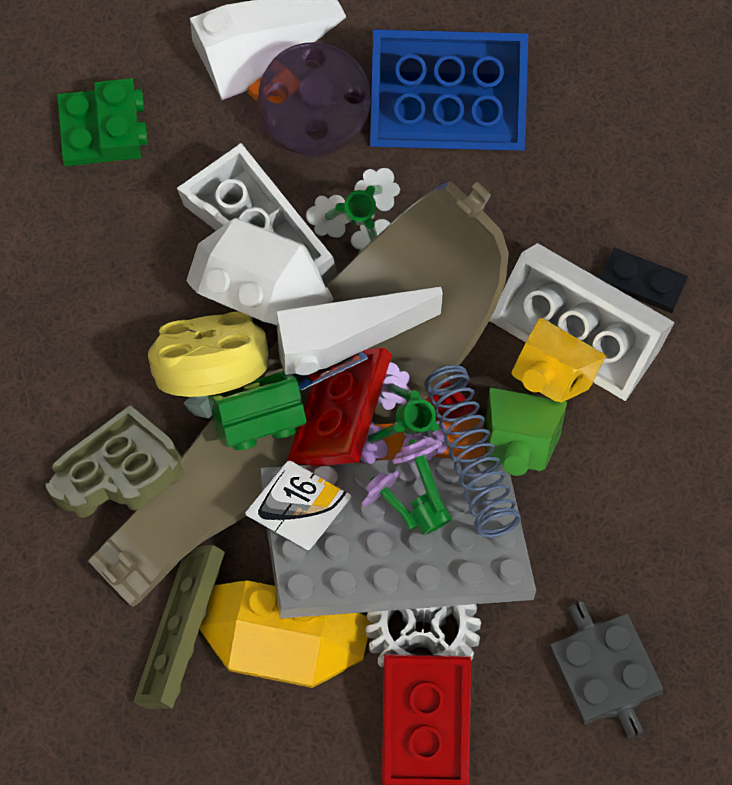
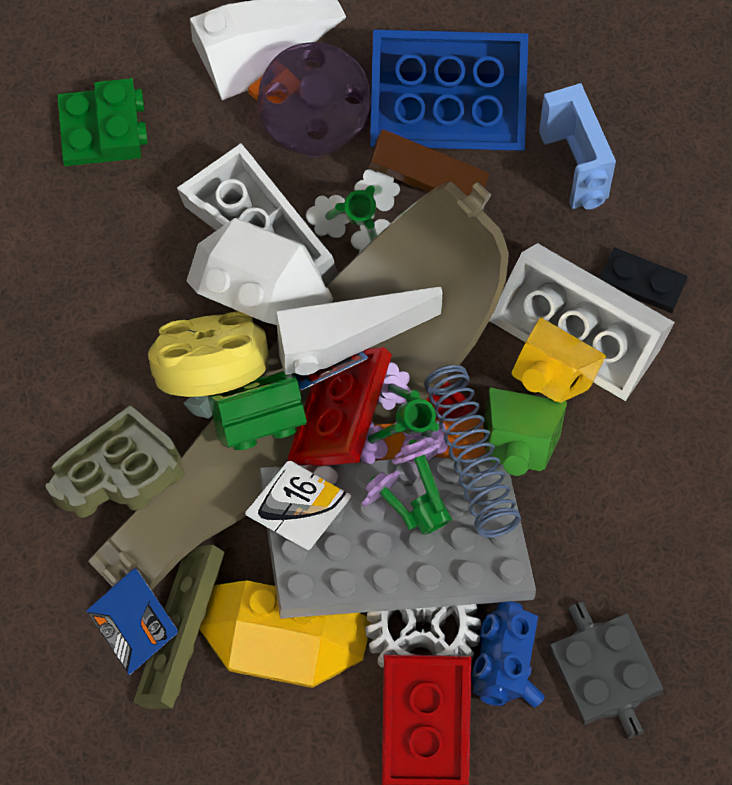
none -> blue sticker [87,568,178,675]
none -> reddish brown tile [368,129,489,196]
none -> blue brick [471,601,545,708]
none -> light blue panel [539,83,616,209]

